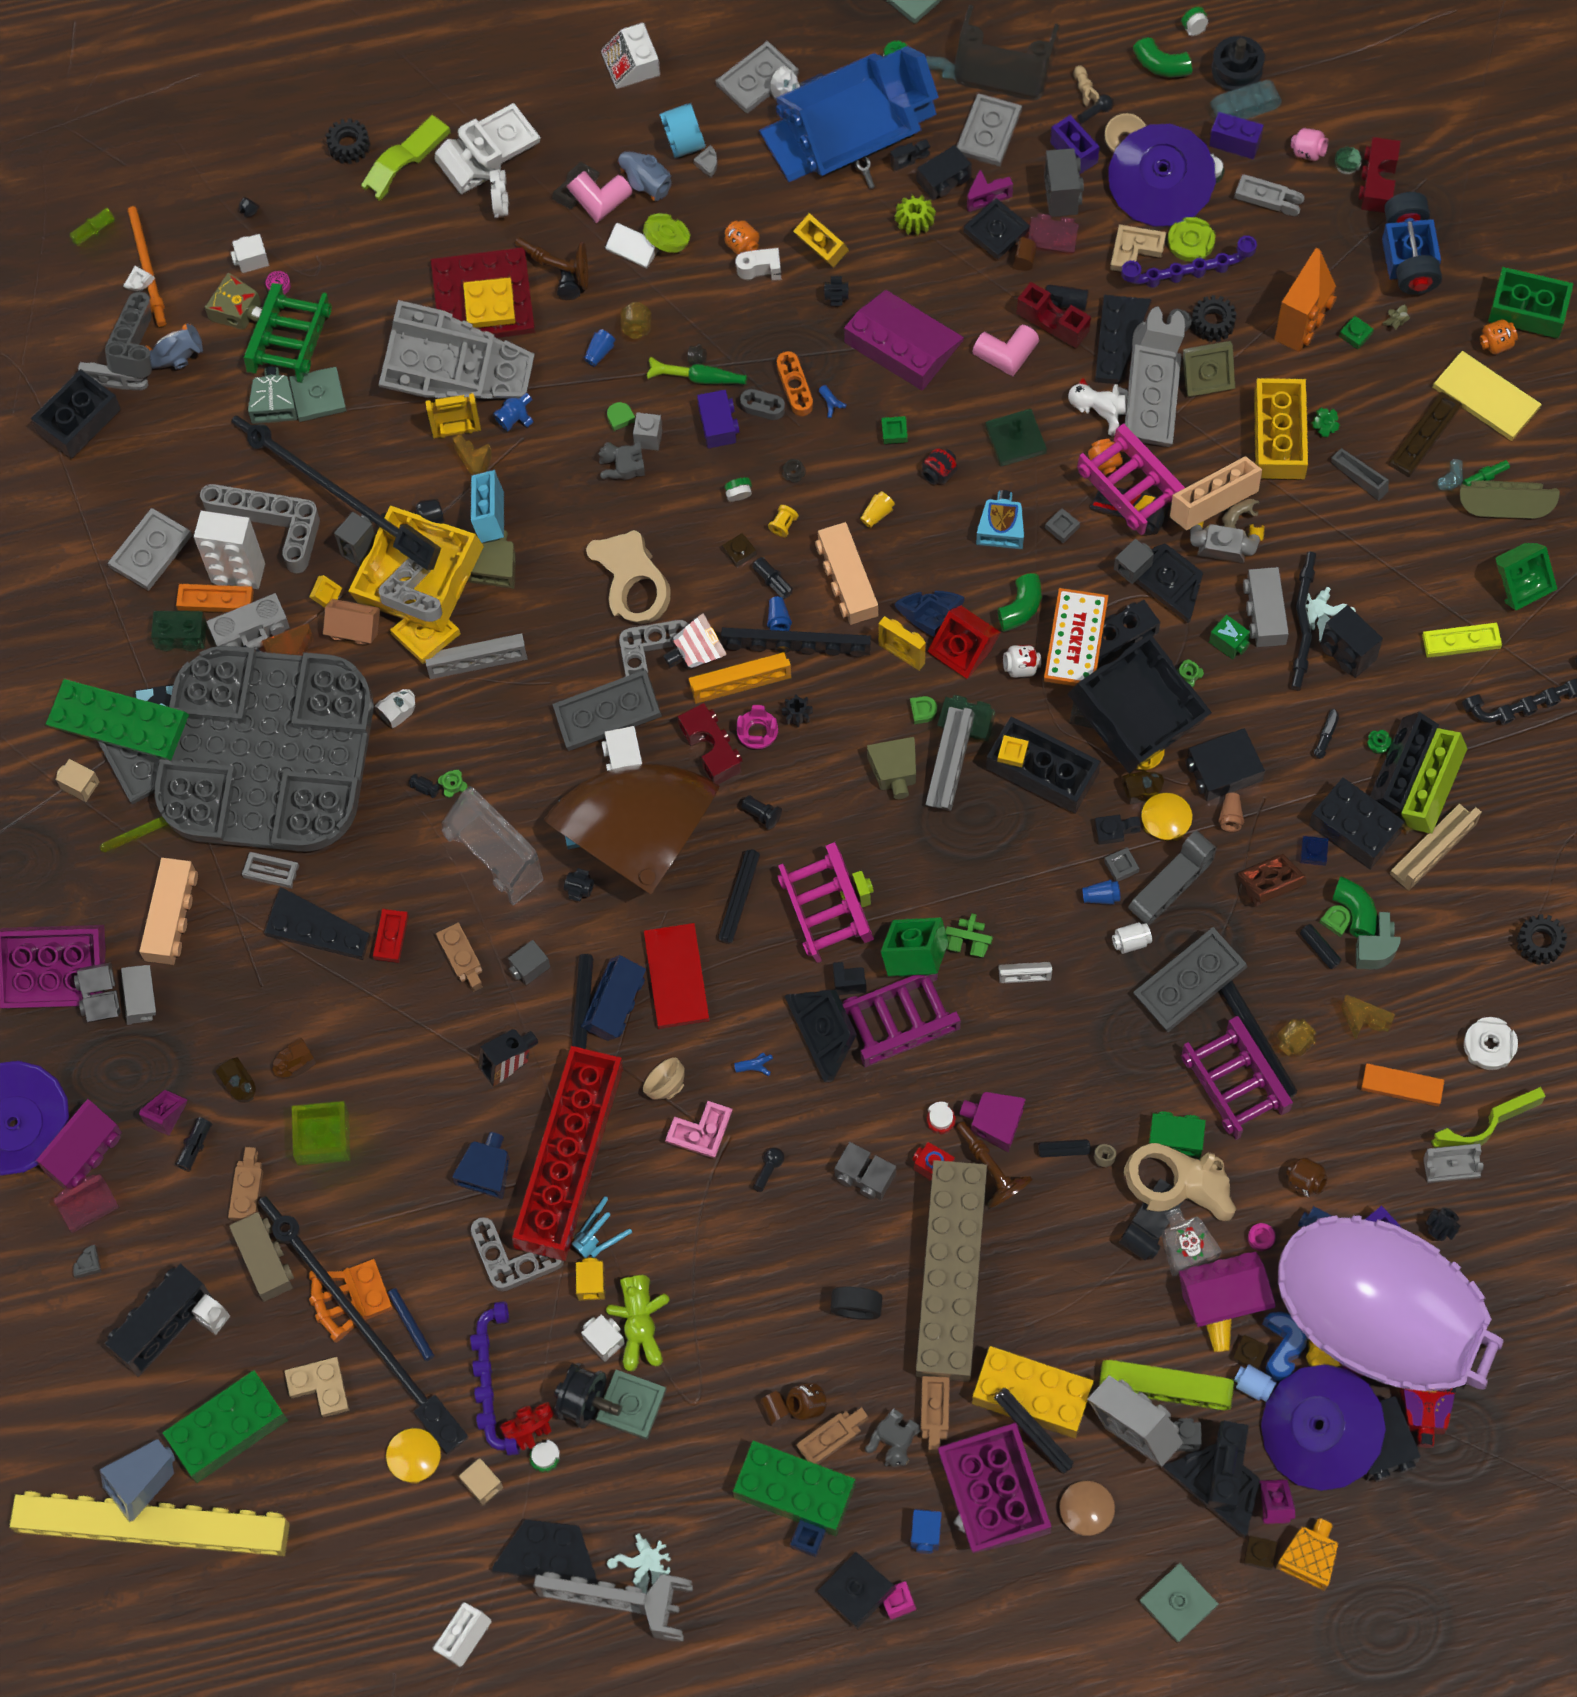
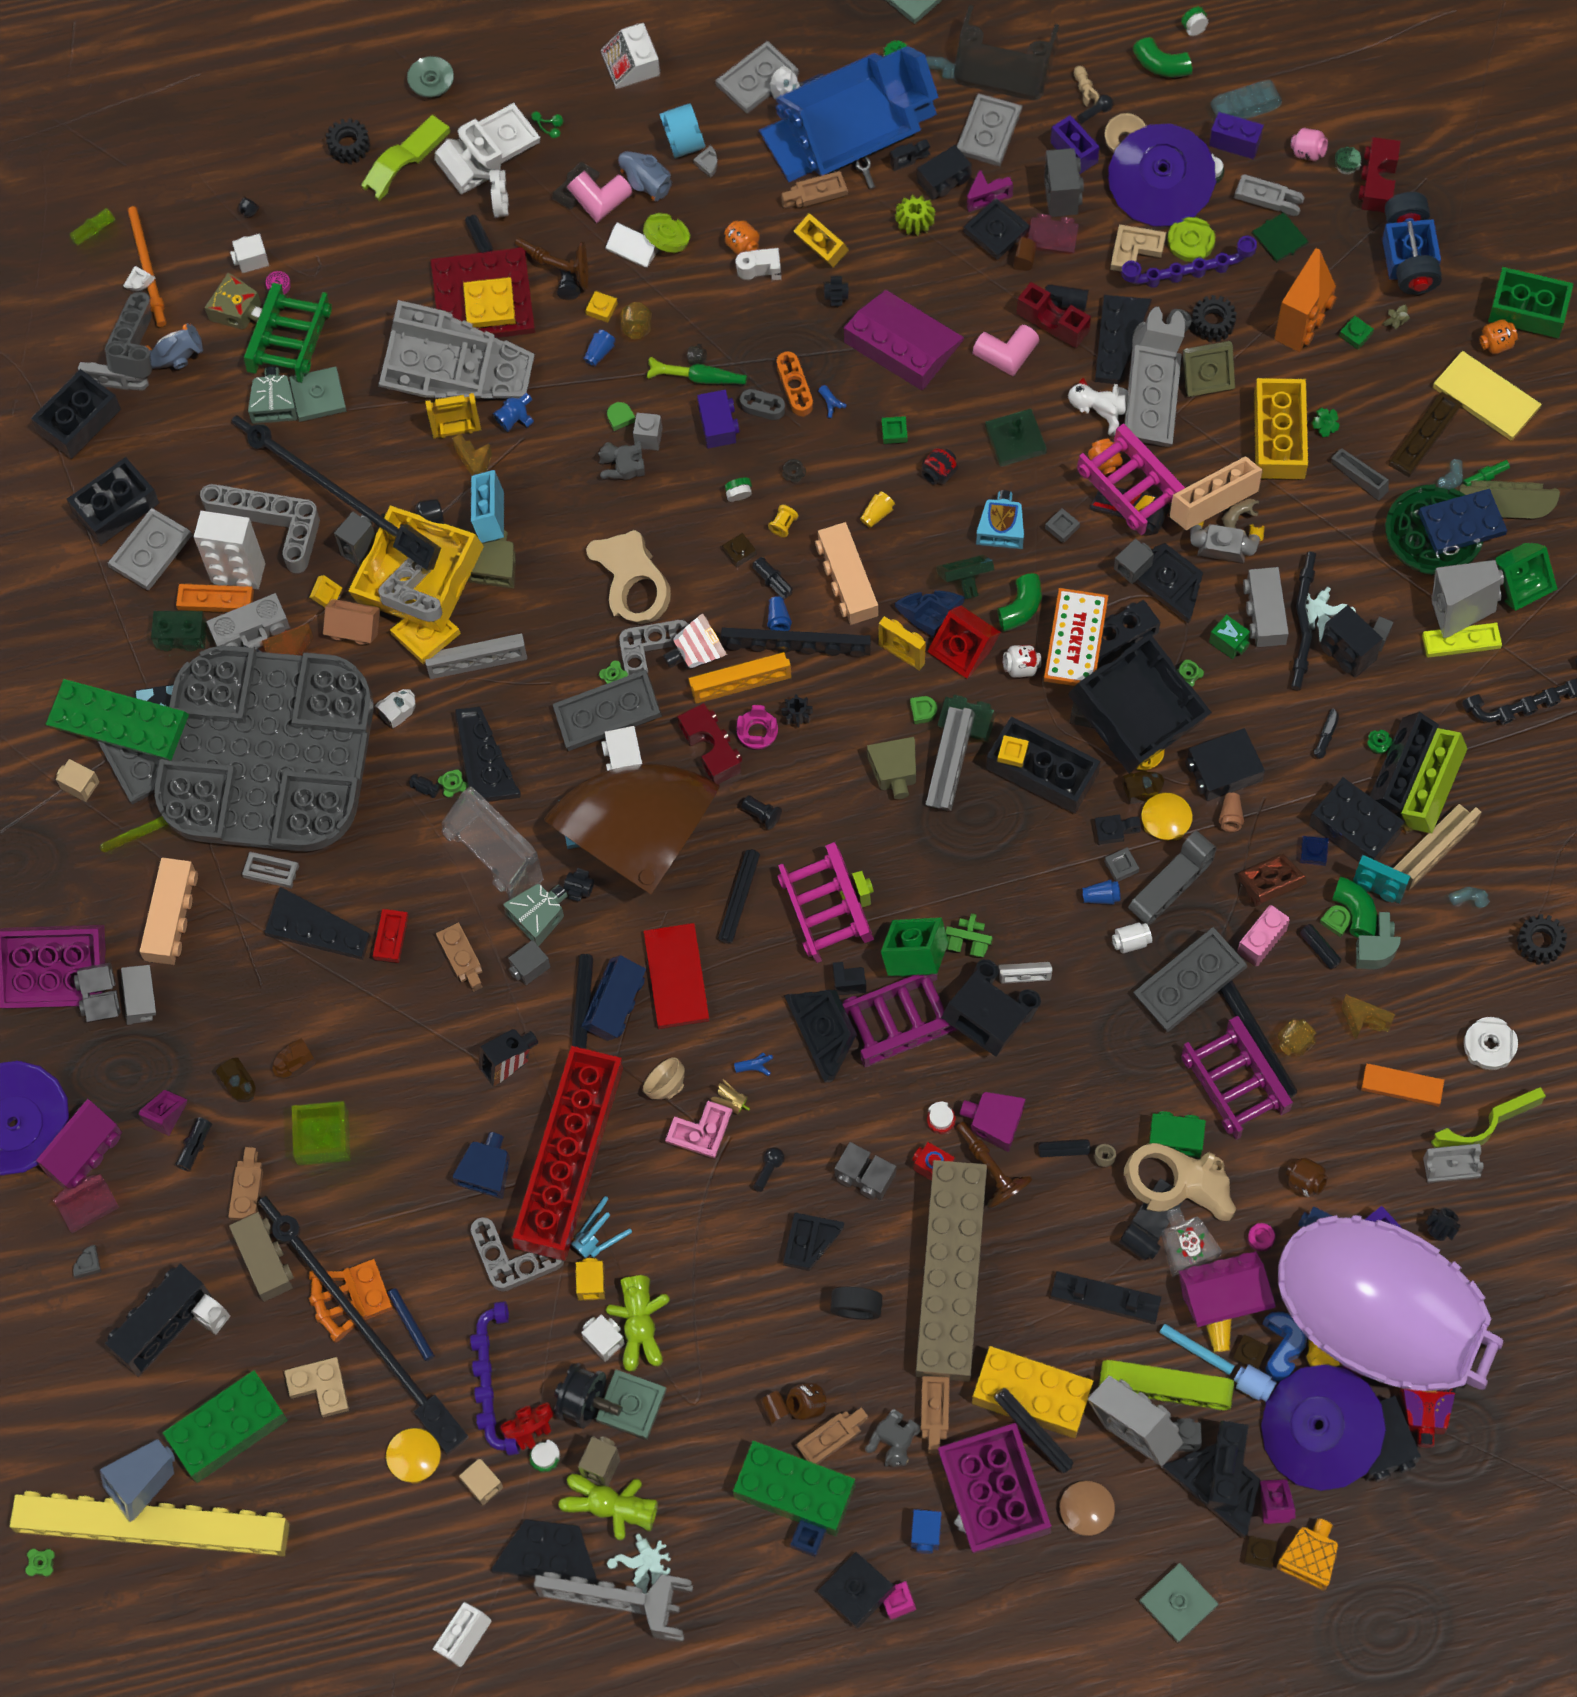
black wheel [1211,36,1265,92] -> none
none -> bright green plate [26,1549,55,1577]
none -> black brick [67,457,159,545]
none -> sand green dish [407,57,454,97]
none -> black wing [455,707,521,804]
none -> black axle [465,214,493,253]
none -> sand green torso [503,884,568,946]
none -> green piece [531,111,563,138]
none -> lime animal [559,1474,658,1540]
none -> dark tan brick [578,1436,621,1486]
none -> yellow plate [586,291,618,323]
none -> bright green plate [599,661,628,684]
none -> pearl gold piece [711,1079,750,1115]
none -> medium nougat hinge [781,171,848,208]
none -> black wing [783,1212,845,1271]
none -> clear green tile [936,554,995,599]
none -> black piece [941,959,1041,1057]
none -> black hinge [1050,1271,1161,1325]
none -> medium azure bar [1159,1324,1235,1375]
none -> bright pink brick [1237,905,1289,966]
none -> dark green piece [1252,212,1309,263]
none -> teal plate [1353,855,1411,904]
none -> dark grey piece [1373,616,1393,651]
none -> dark green brick [1385,484,1483,575]
none -> dark blue plate [1418,488,1507,554]
none -> light grey slope [1432,560,1504,638]
none -> clear light blue arm [1449,886,1489,908]

